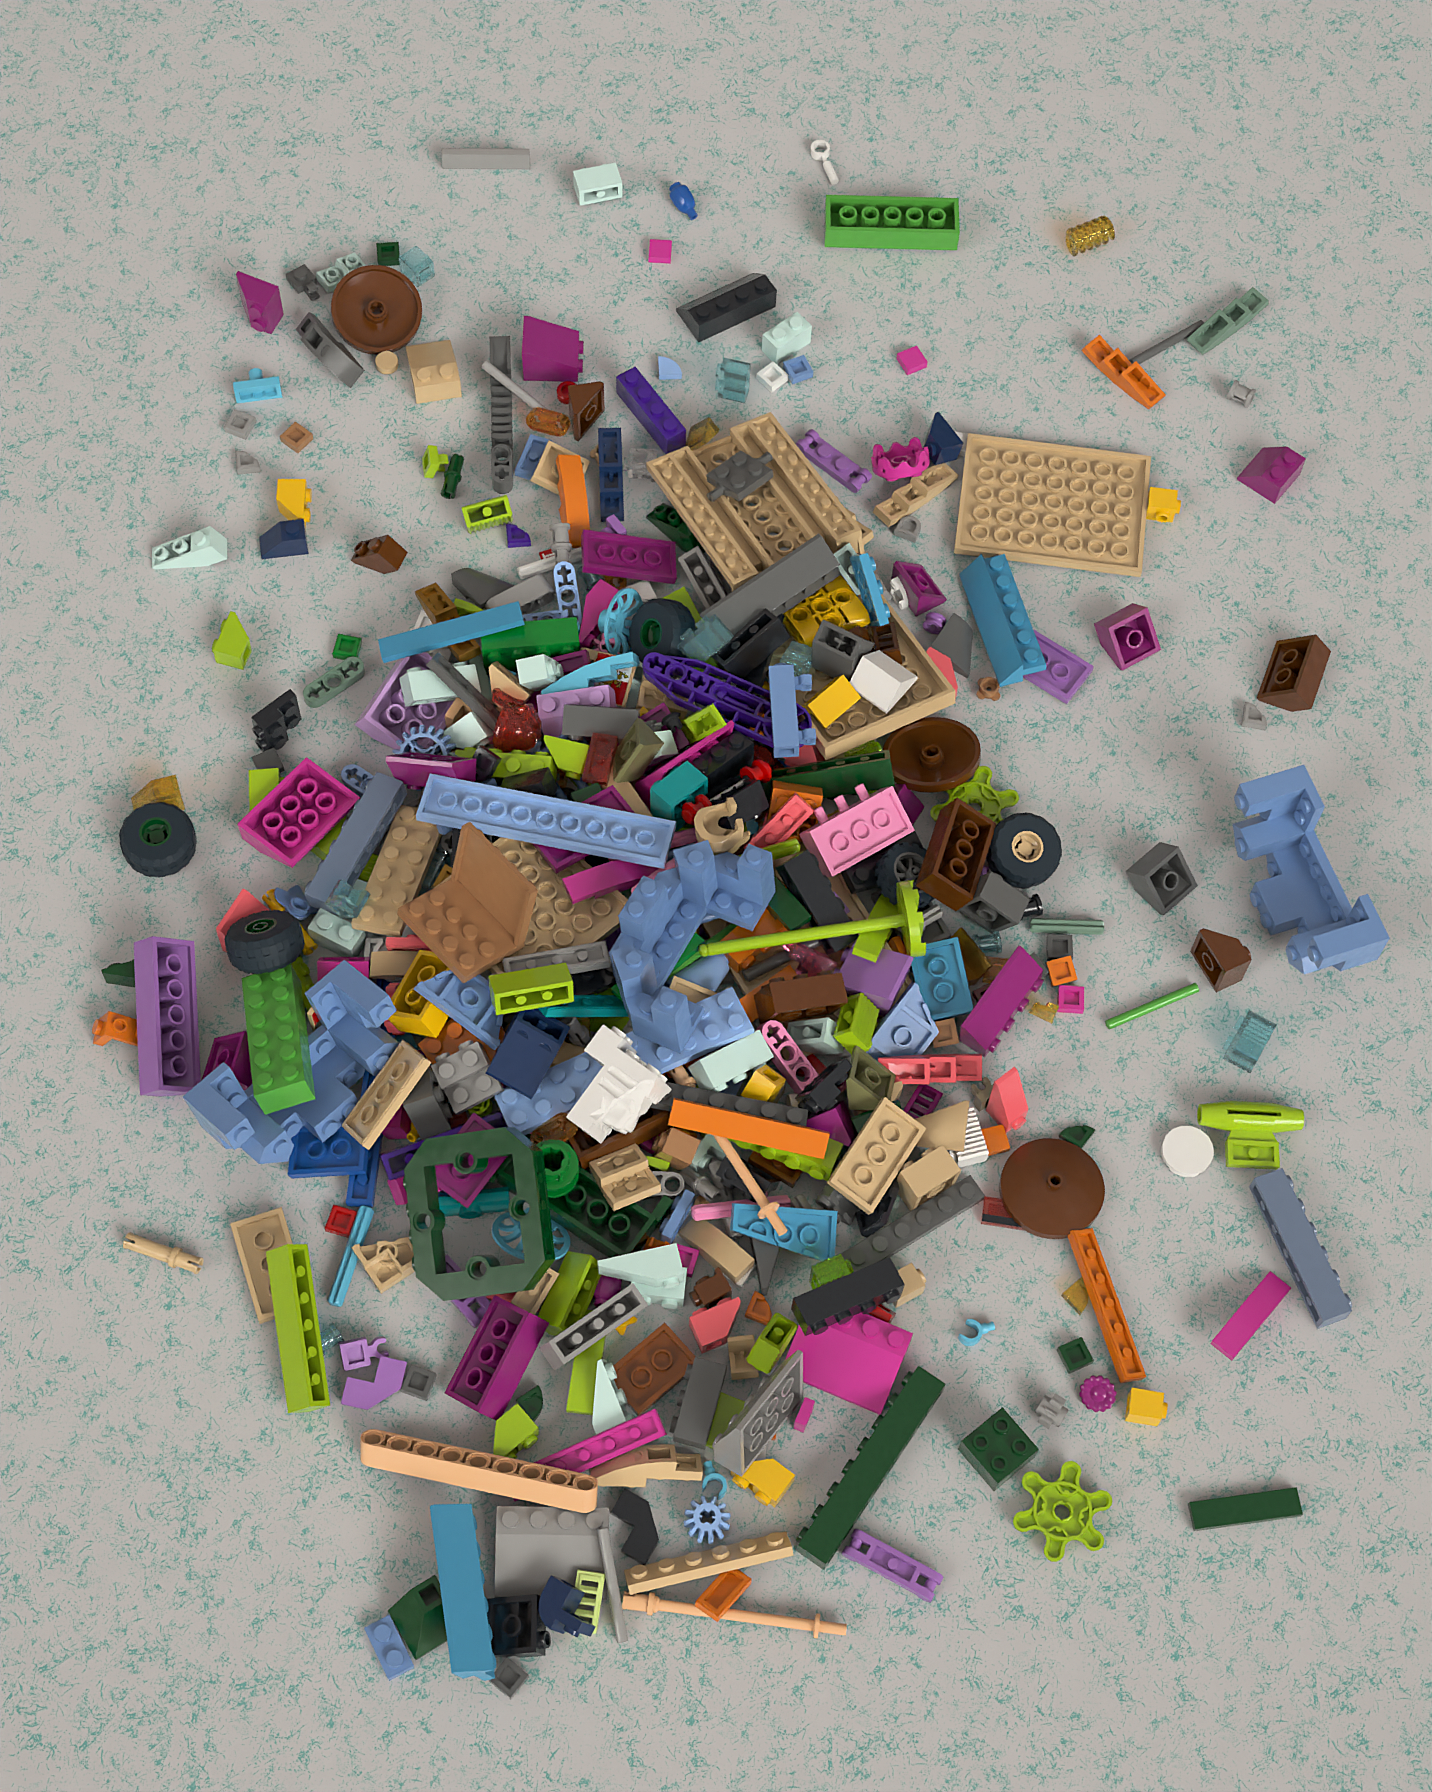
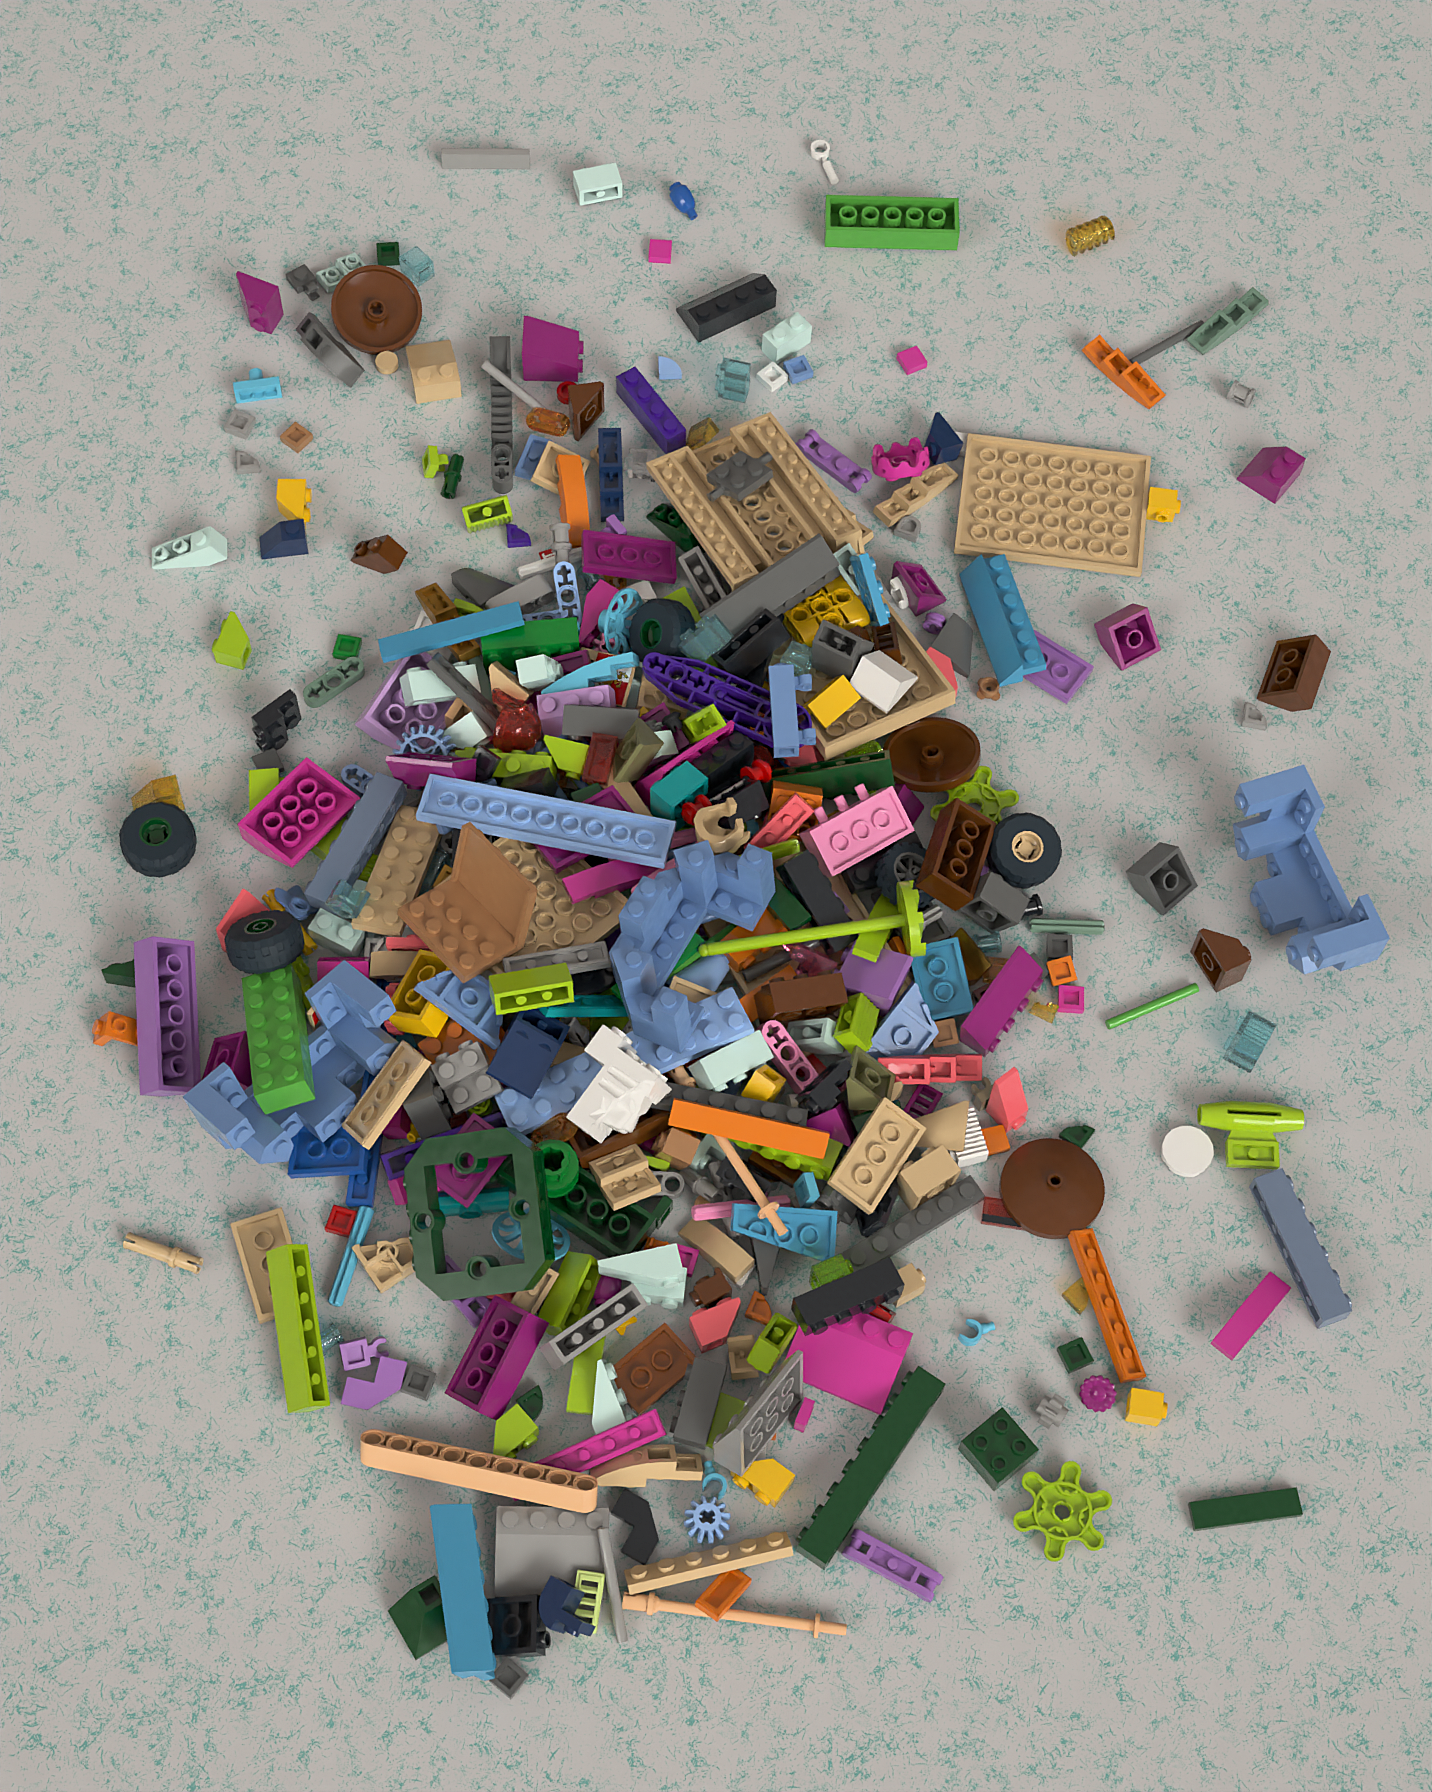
medium blue plate [364,1615,415,1681] -> none
medium blue plate [659,1189,695,1244] -> none
none -> medium azure tile [793,1172,820,1208]

